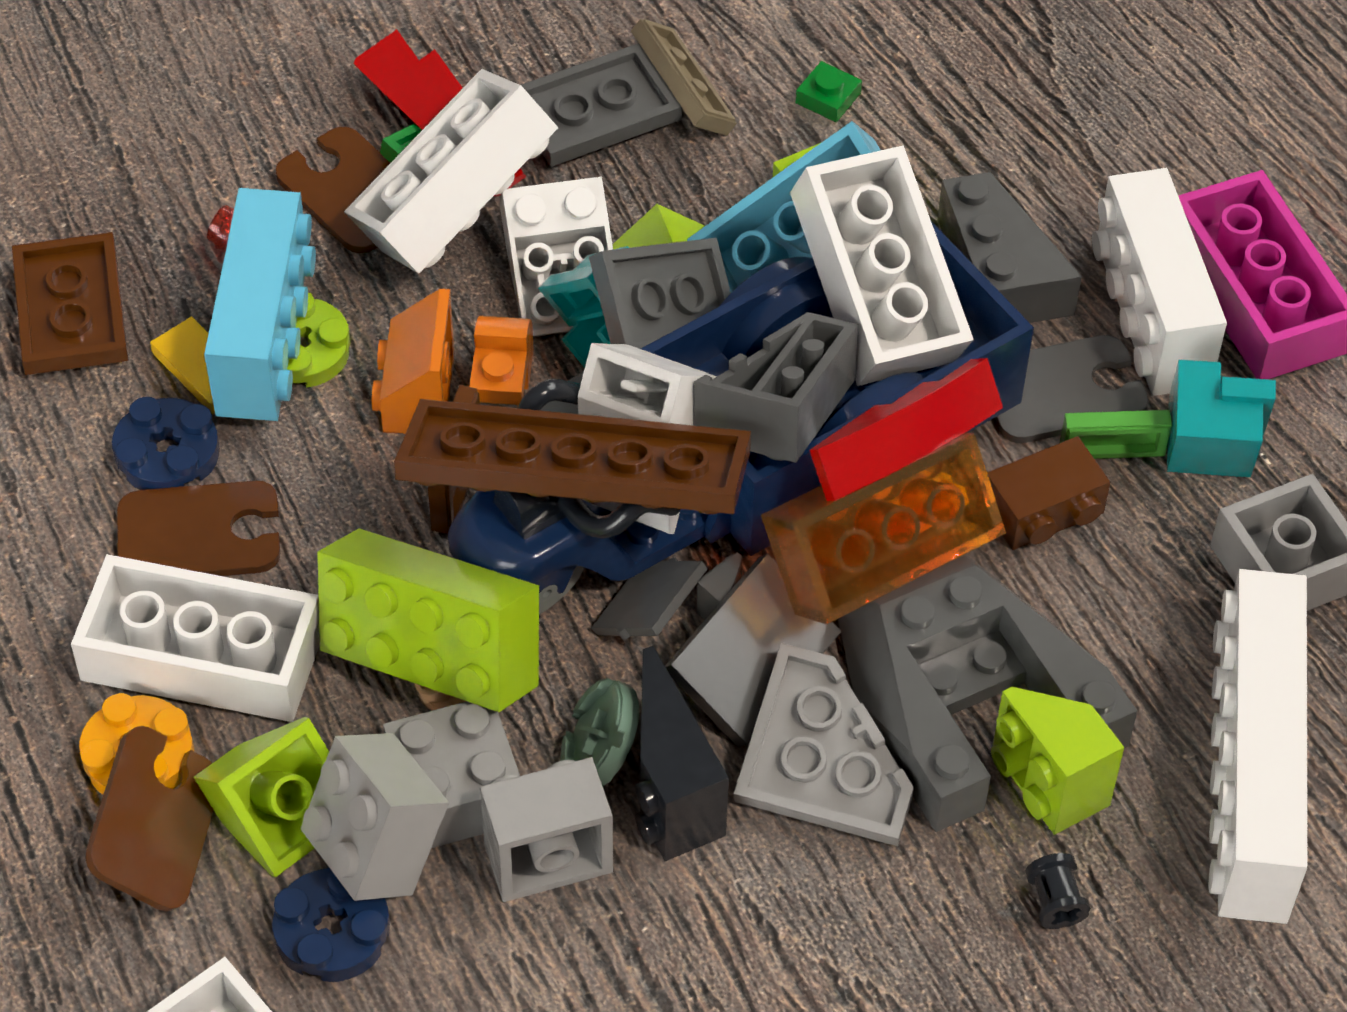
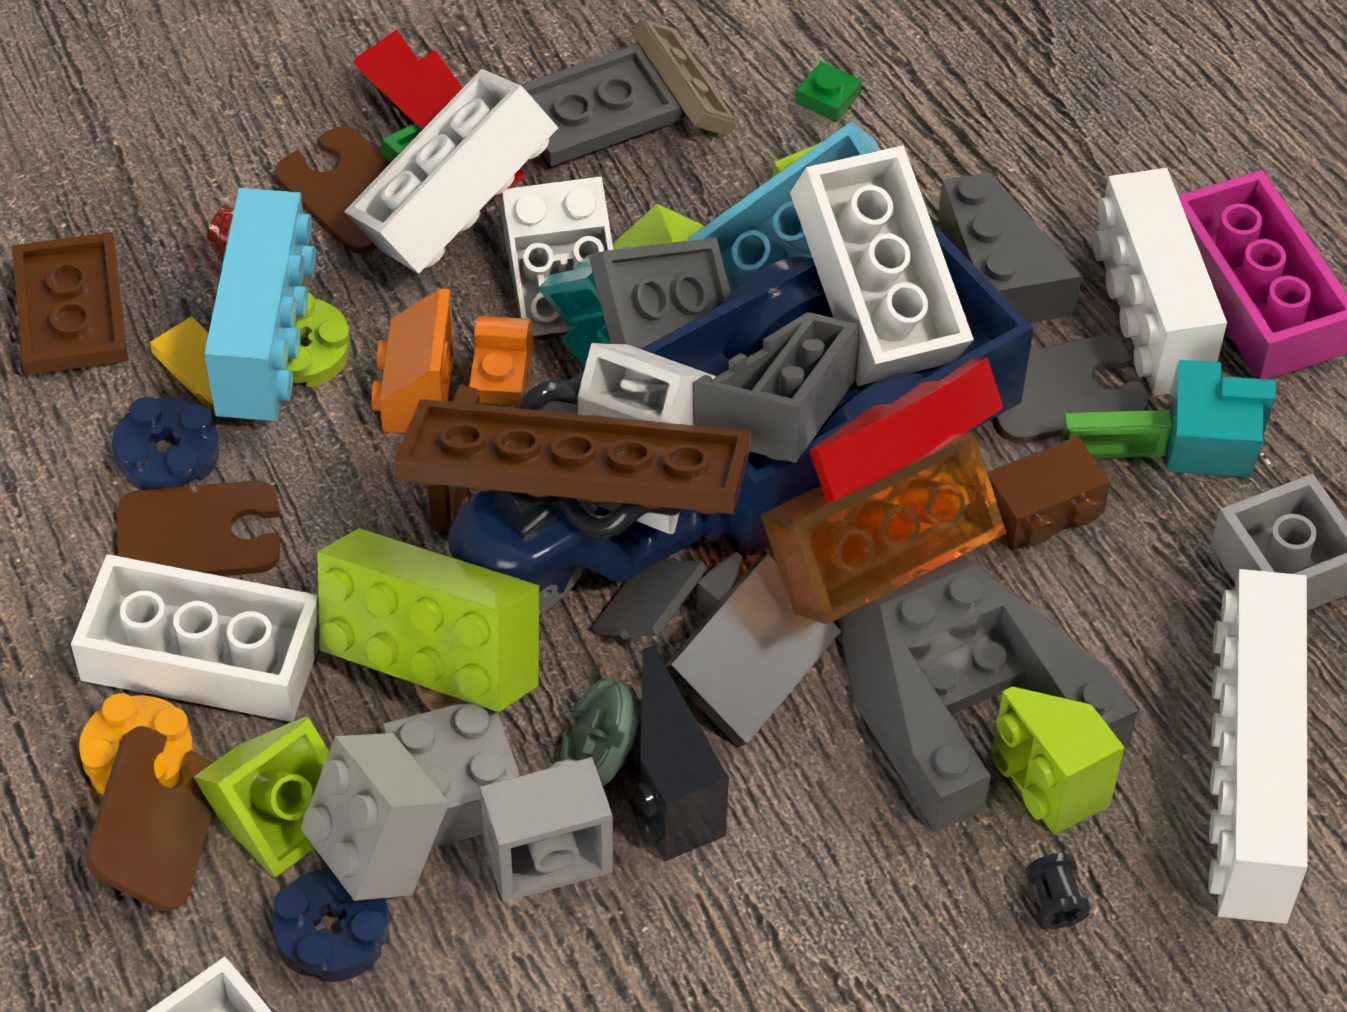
light grey plate [734,643,913,846] -> none

